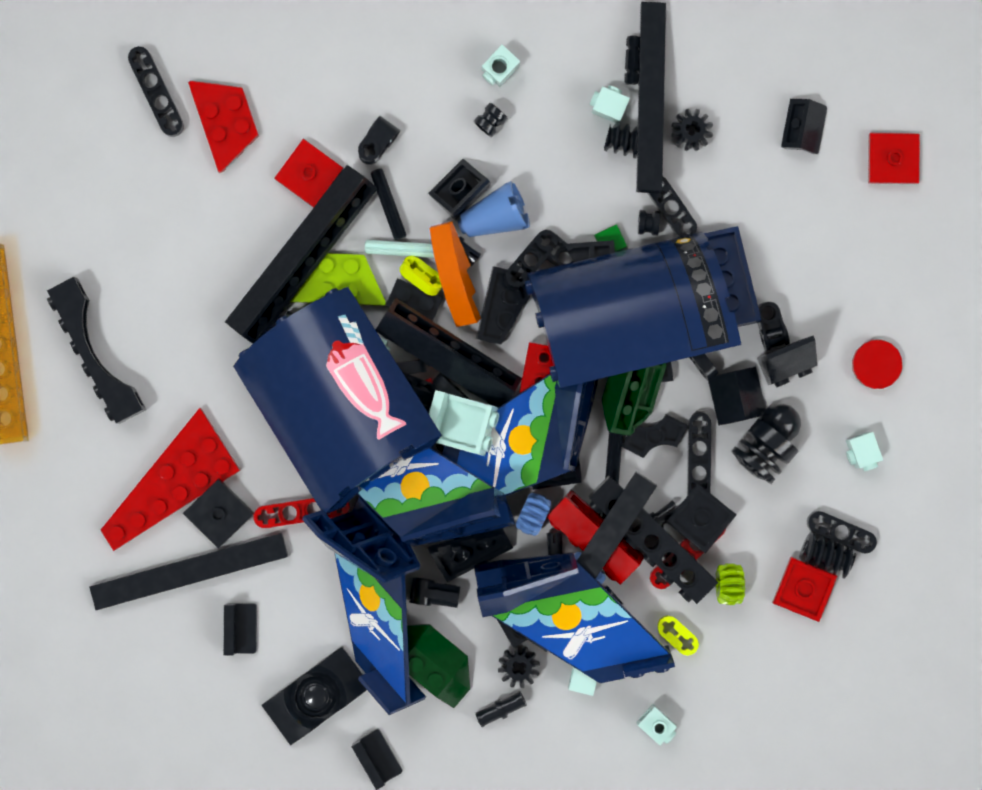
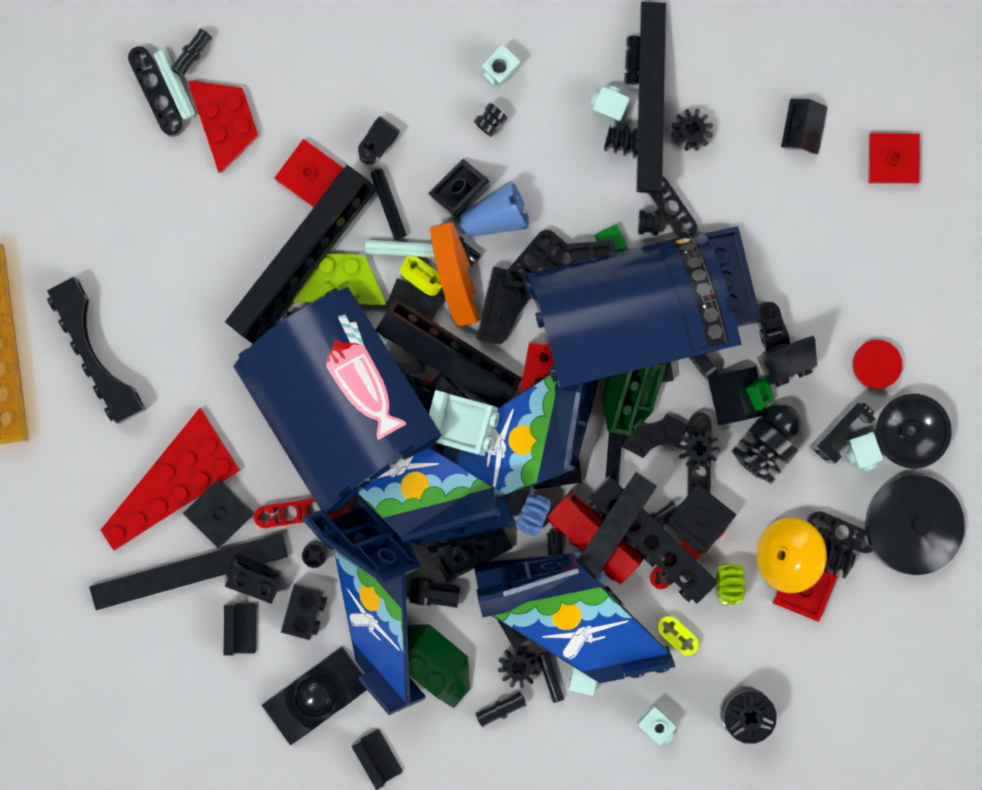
none -> light aqua axle [154,49,195,120]
none -> black pin [171,28,212,77]
none -> black brick [225,554,281,604]
none -> black brick [281,582,328,640]
none -> black wheel [302,541,328,568]
none -> black piece [537,652,564,703]
none -> black gear [677,427,720,470]
none -> black wheel [720,686,777,744]
none -> green tile [746,377,775,411]
none -> yellow dish [756,518,827,593]
none -> black panel [809,402,876,464]
none -> black dish [865,475,965,575]
none -> black dish [876,394,952,469]

